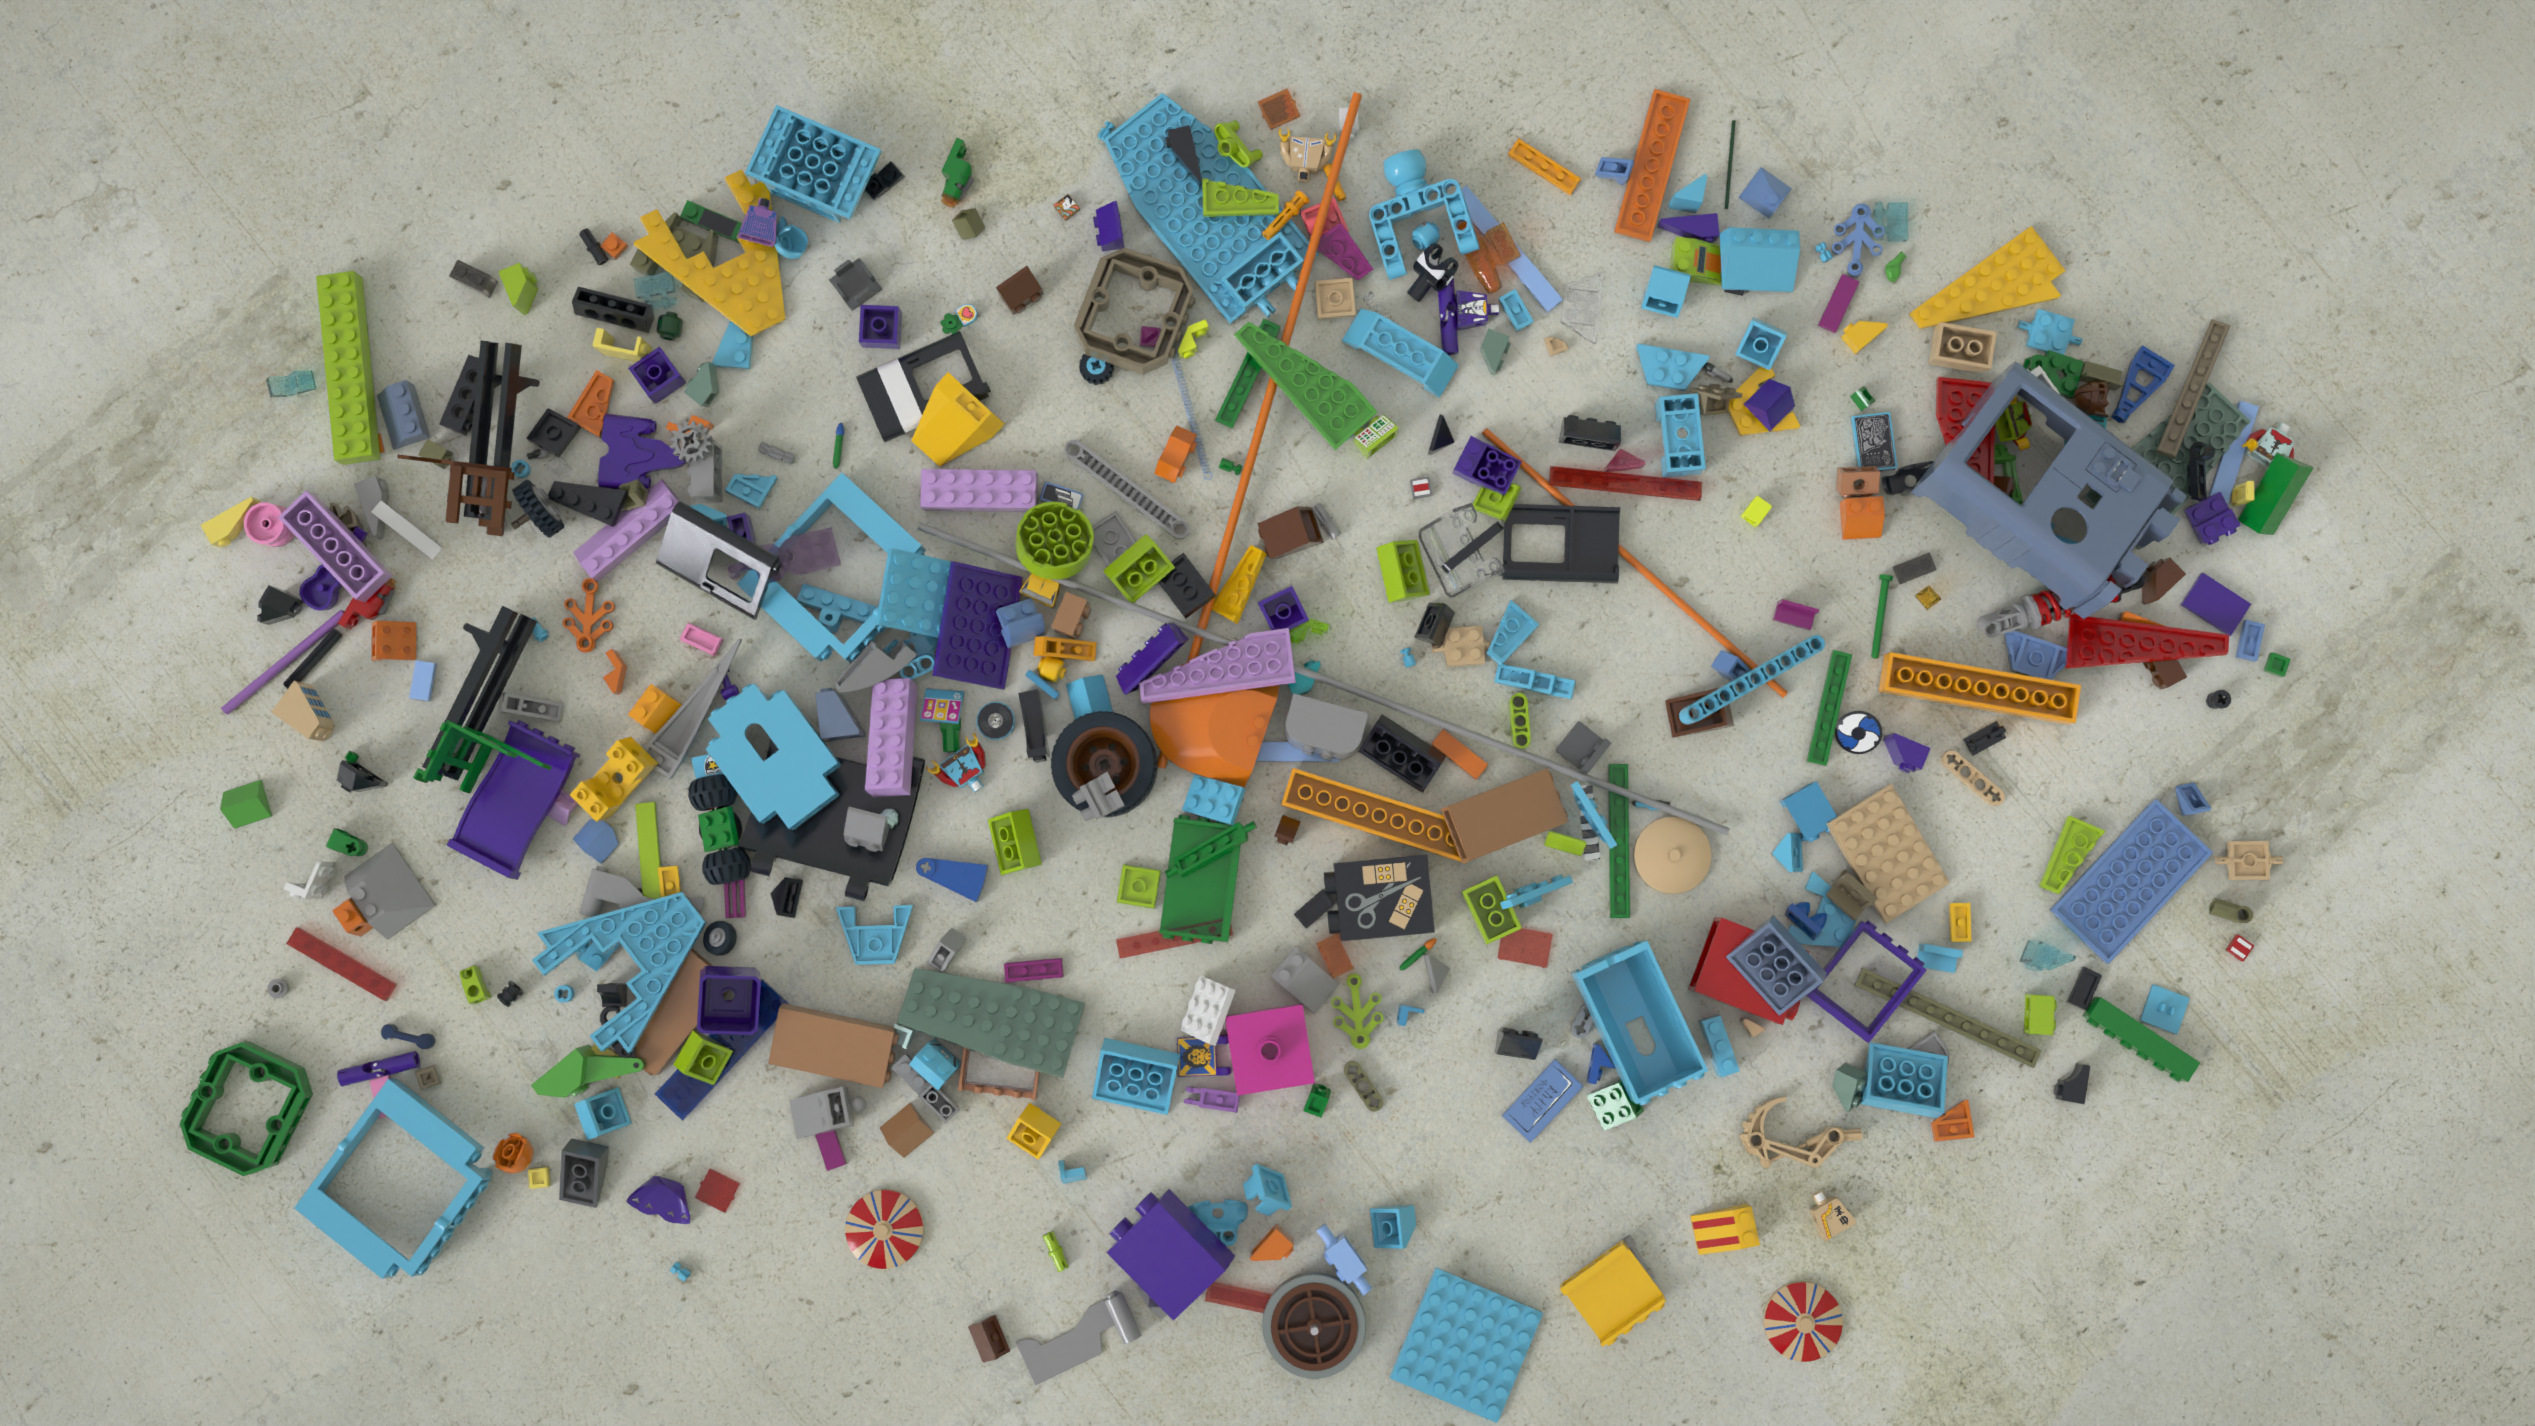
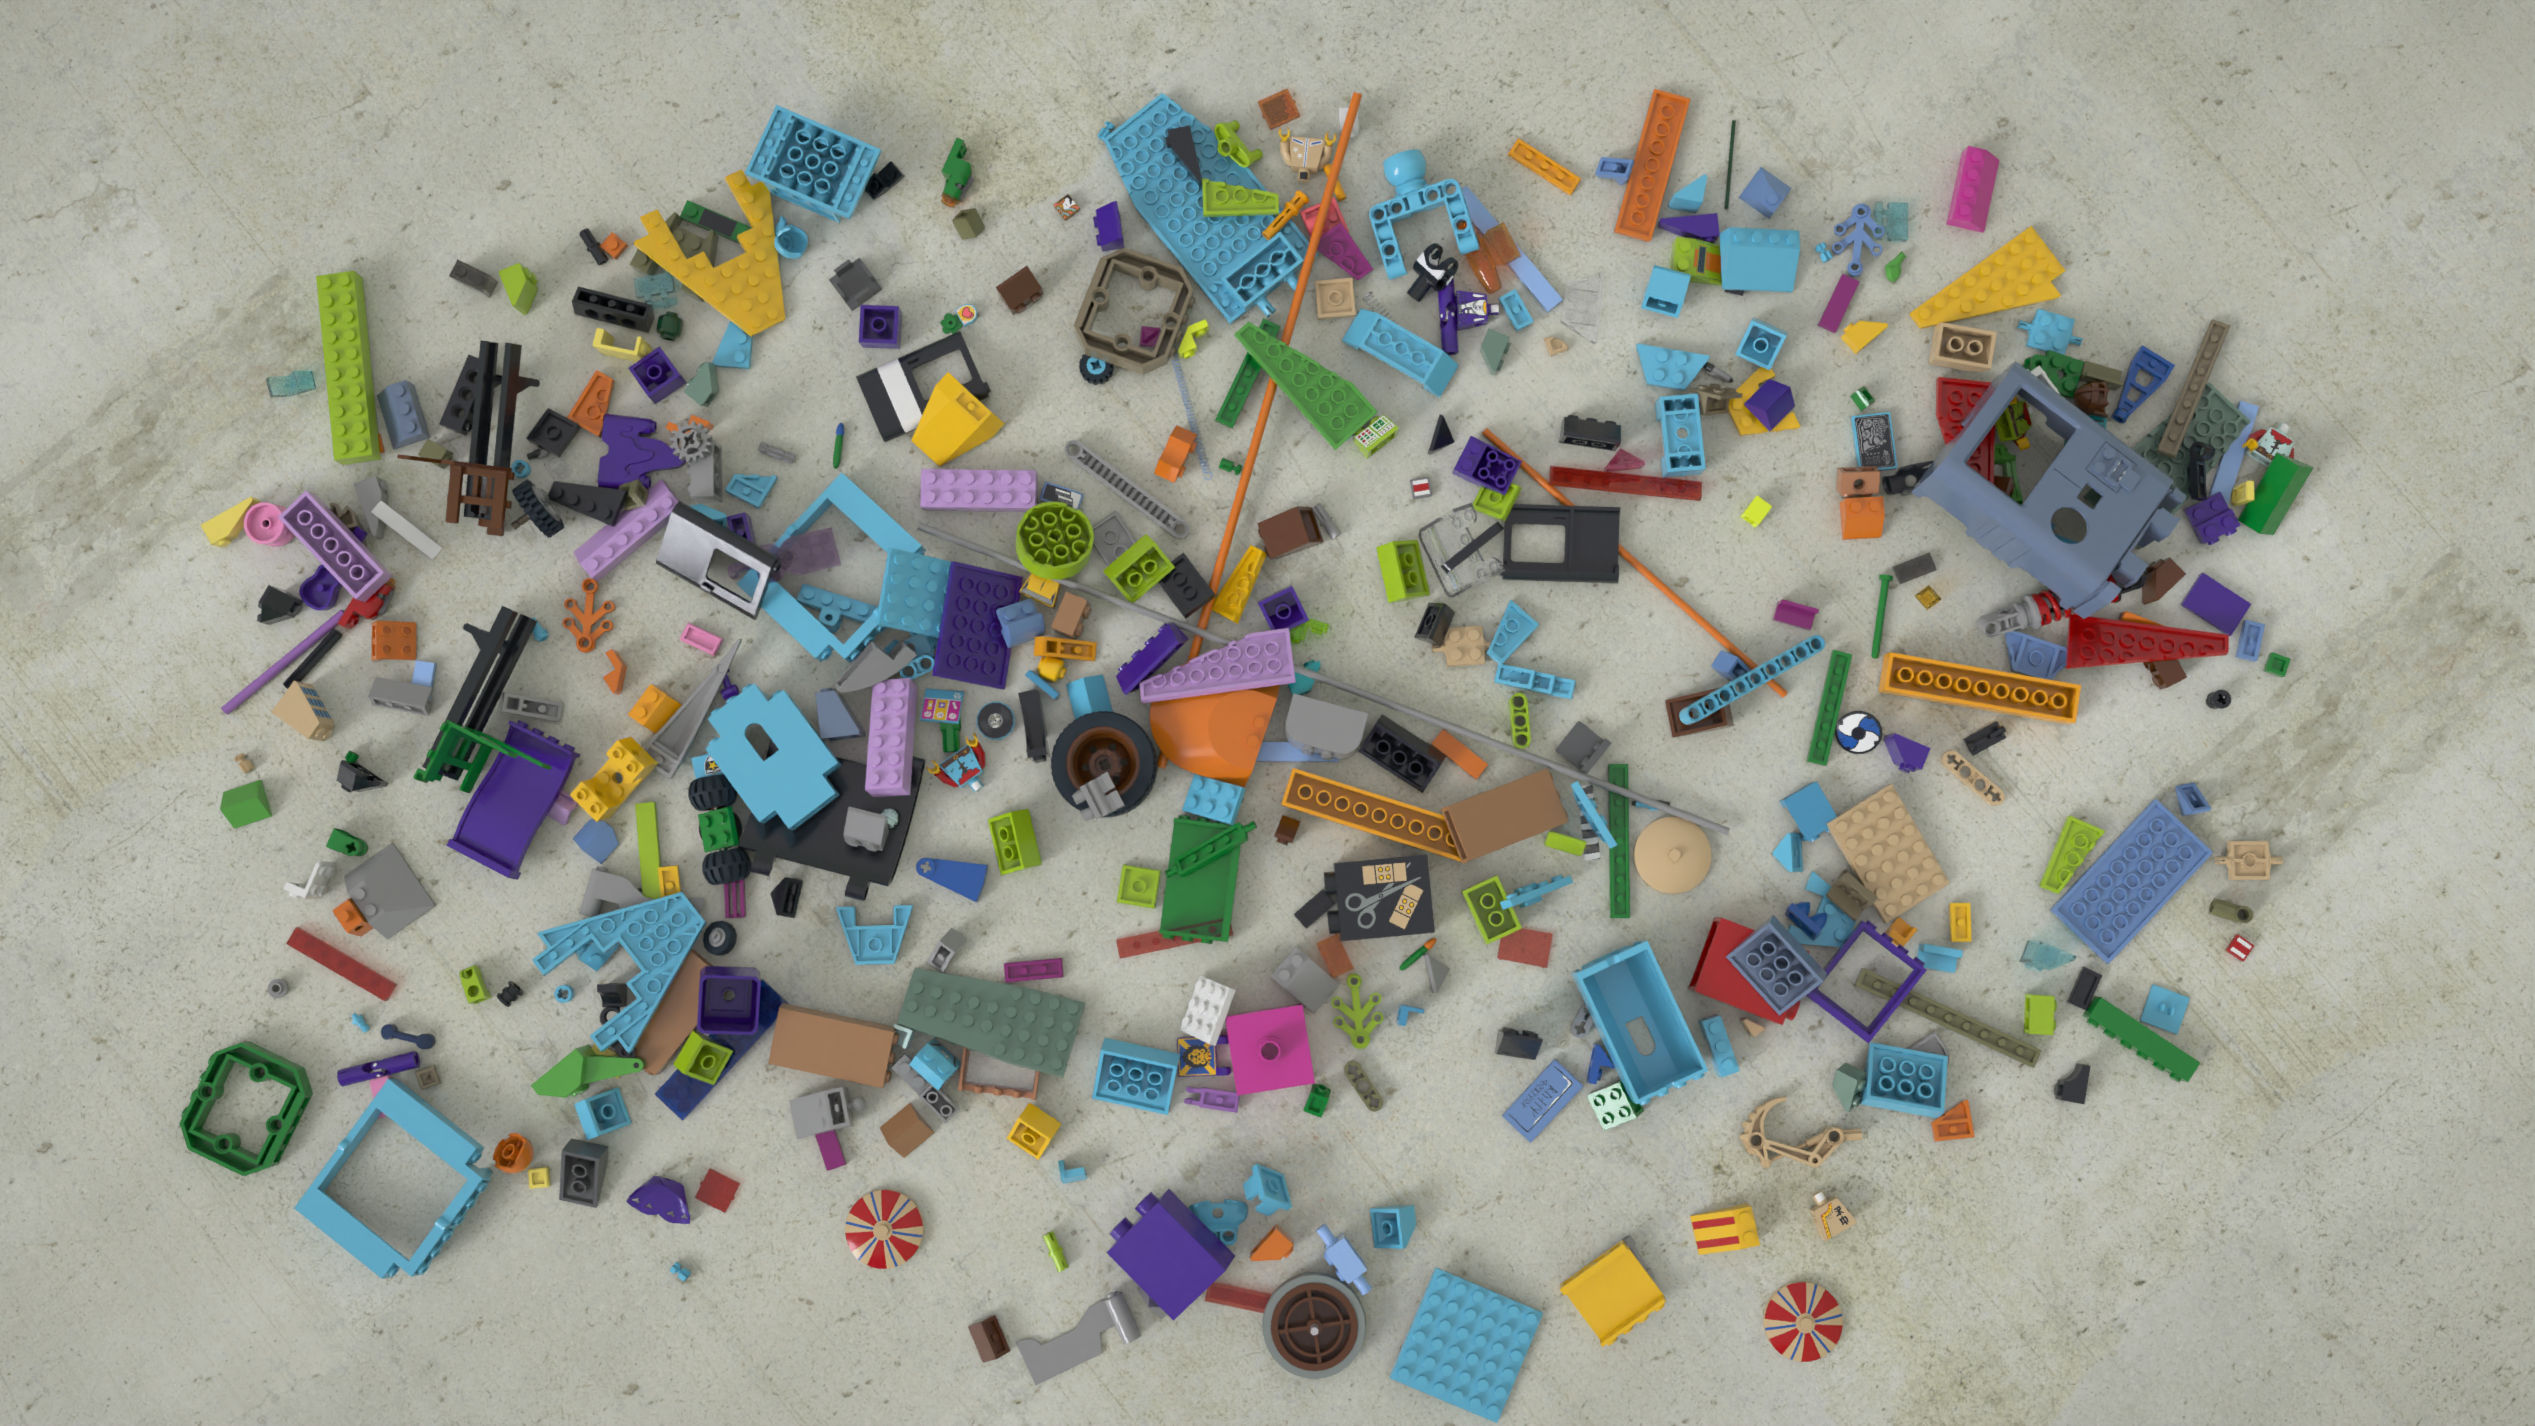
medium lavender torso [737,198,777,247] -> none
medium azure piece [1400,647,1416,668] -> none
medium azure head [1412,222,1440,250] -> none
none -> tan piece [234,753,254,773]
none -> medium azure piece [351,1012,370,1033]
none -> light grey panel [368,677,433,716]
none -> light orange panel [1884,917,1917,947]
none -> dark pink slope [1946,146,1999,233]

